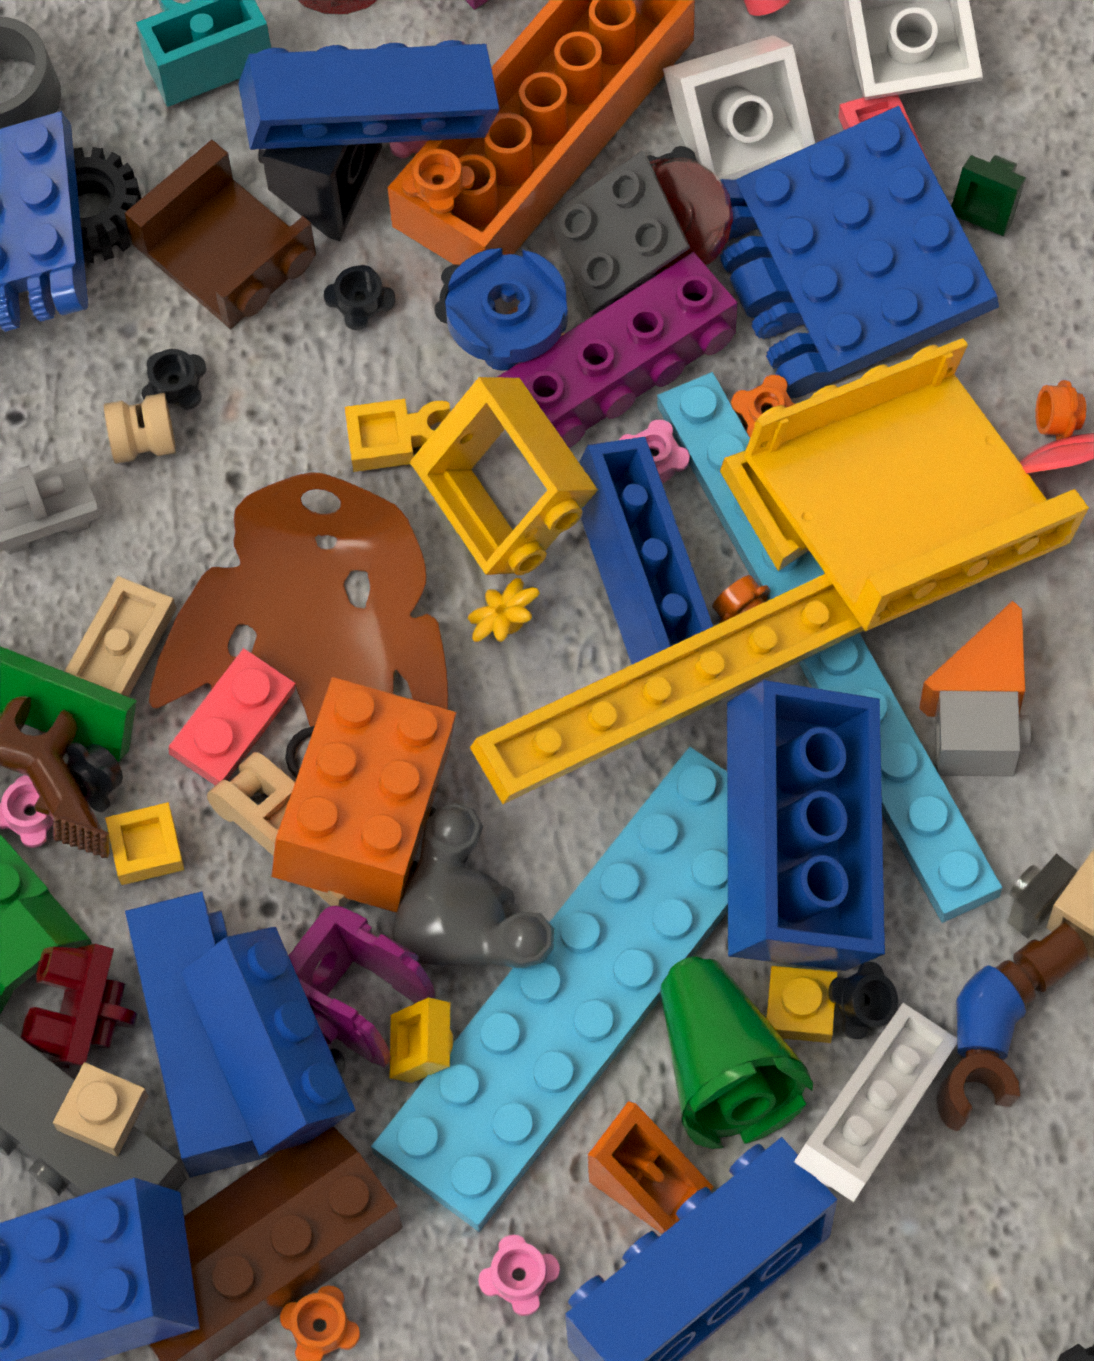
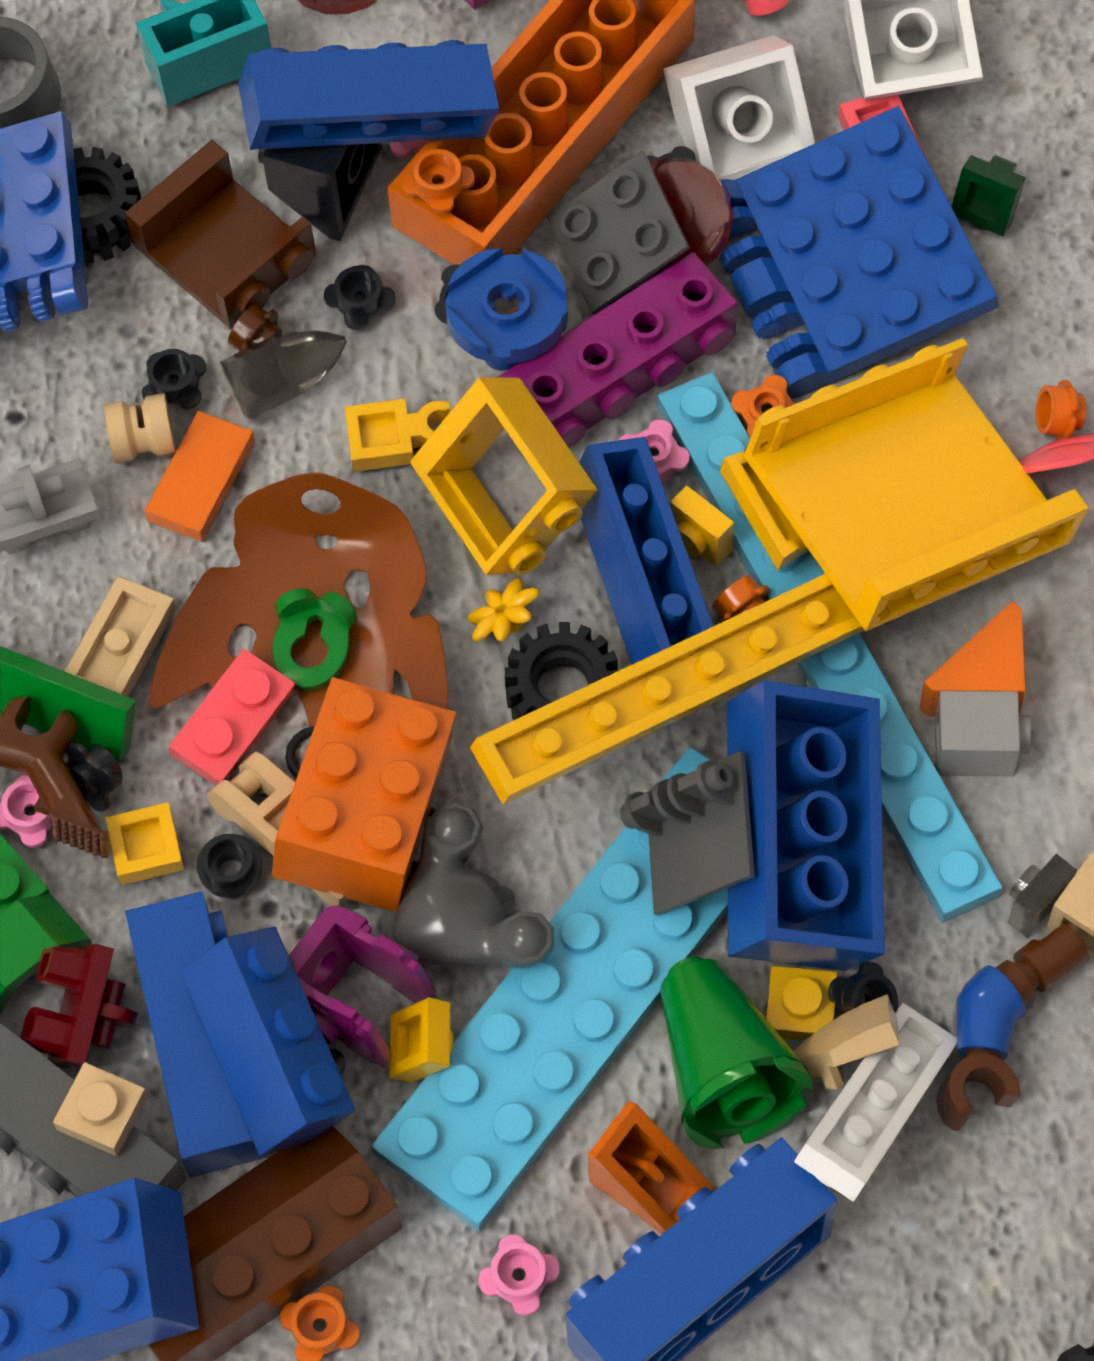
none -> orange tile [144,411,255,542]
none -> black plate [197,834,262,898]
none -> clear smoke plate [220,331,347,419]
none -> reddish brown plate [228,304,283,360]
none -> green piece [272,588,358,692]
none -> black tyre [504,622,620,720]
none -> dark grey hinge [620,751,755,916]
none -> yellow plate [670,485,734,567]
none -> tan slope [793,995,900,1090]

